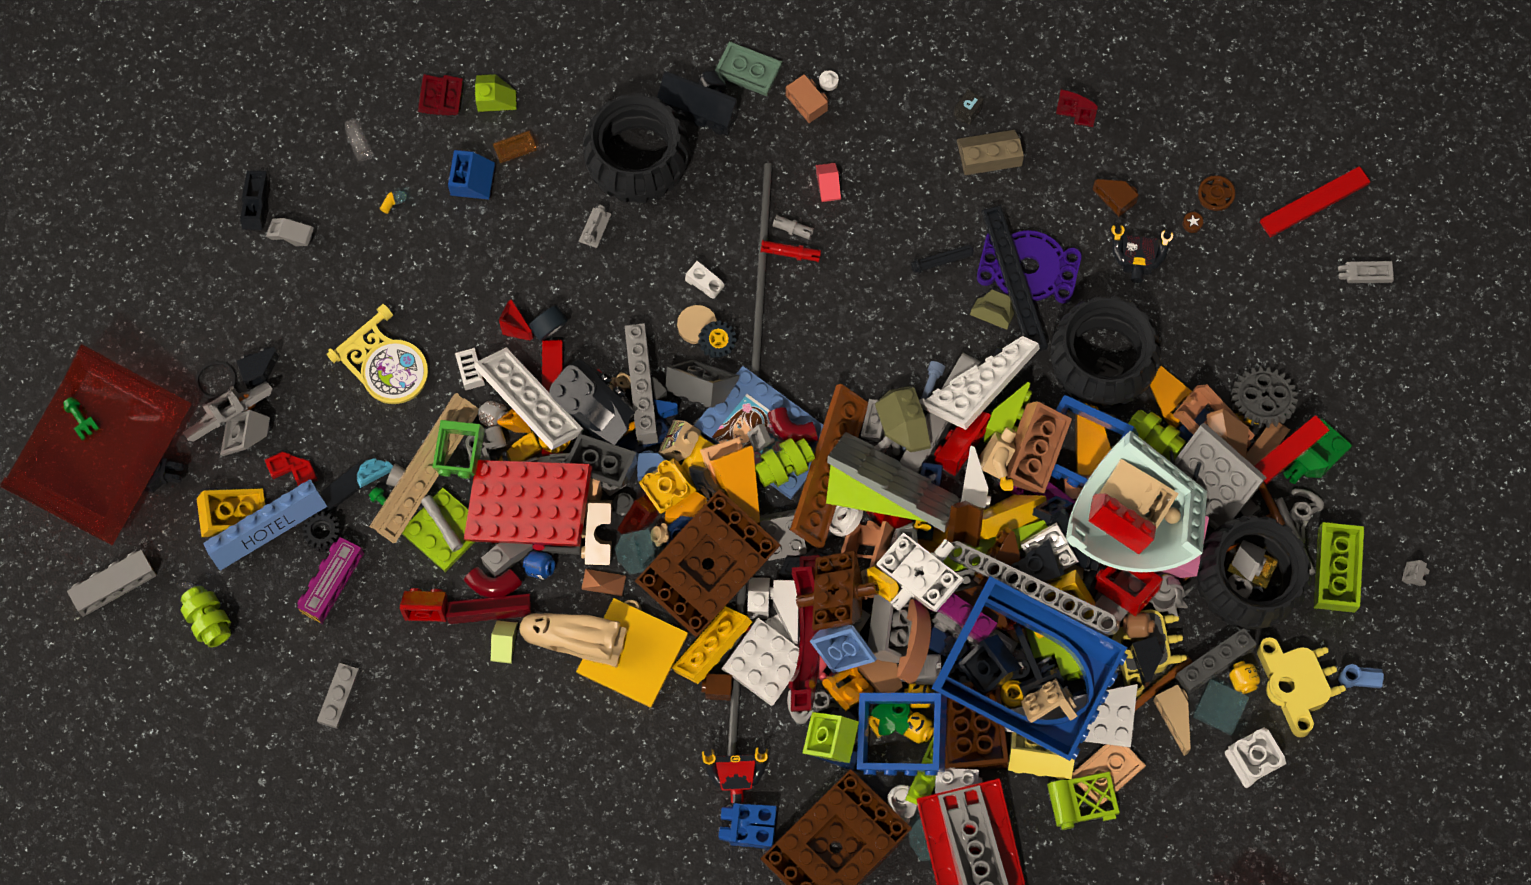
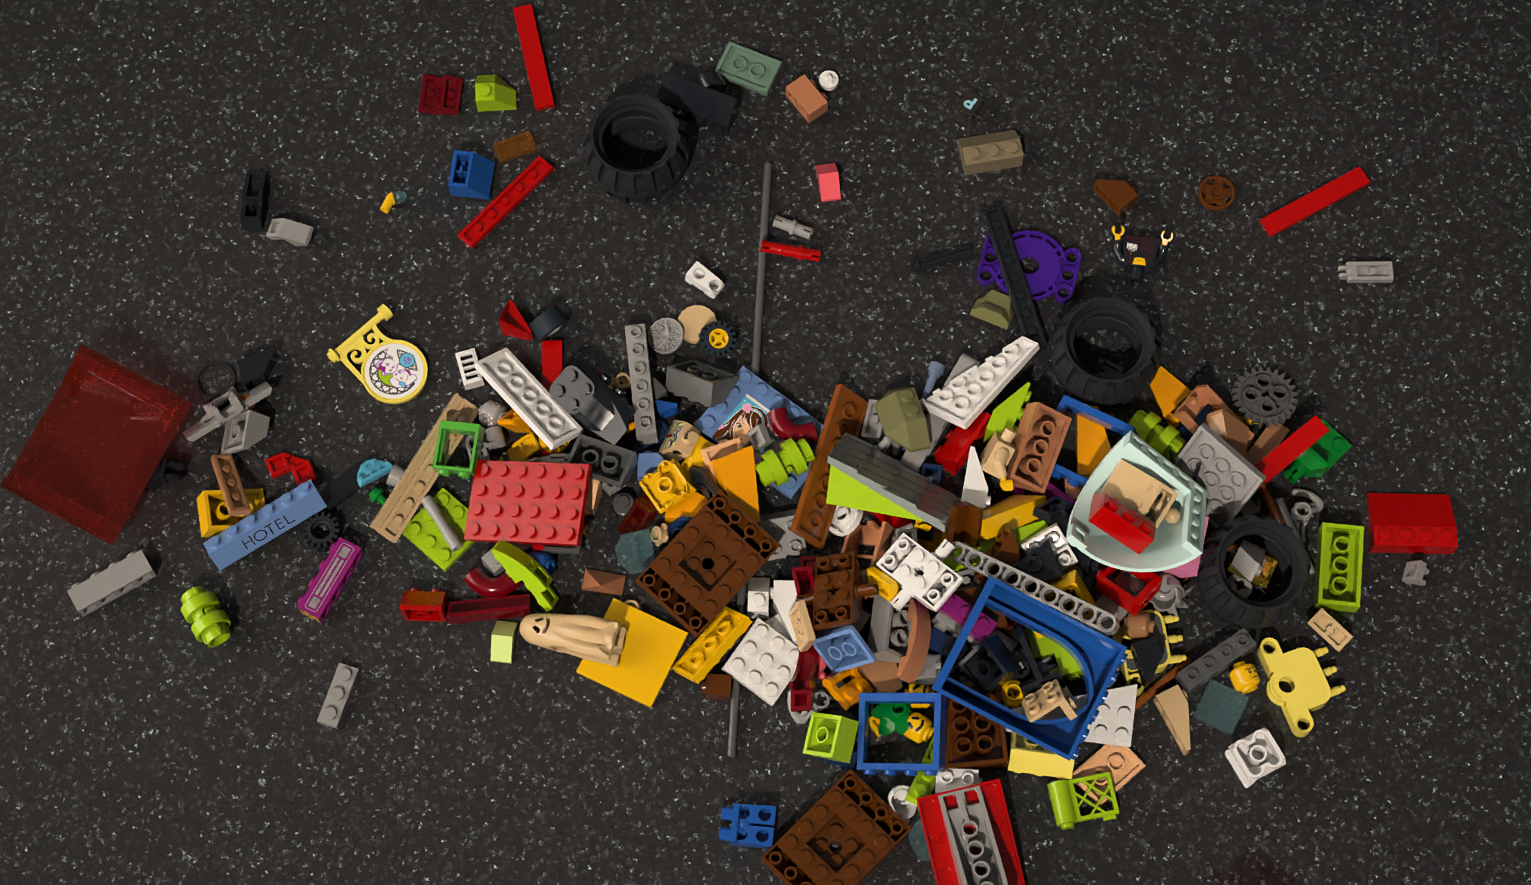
green hinge [63,397,99,440] -> none
clear brick [345,119,373,163] -> none
light grey hinge [579,205,612,248] -> none
arch [581,500,612,565] -> none
torso [702,747,768,803] -> none
dark red slope [1056,89,1098,127] -> none
reddish brown tile [1183,212,1203,233] -> none
medium blue piece [1338,664,1384,688] -> none
none -> medium nougat tile [211,454,251,516]
none -> red tile [457,155,554,249]
none -> lime slope [491,540,559,612]
none -> red tile [513,4,555,111]
none -> light grey wheel [648,318,684,354]
none -> tan tile [789,600,816,652]
none -> tan hinge [1307,608,1353,652]
none -> red slope [1366,493,1458,554]

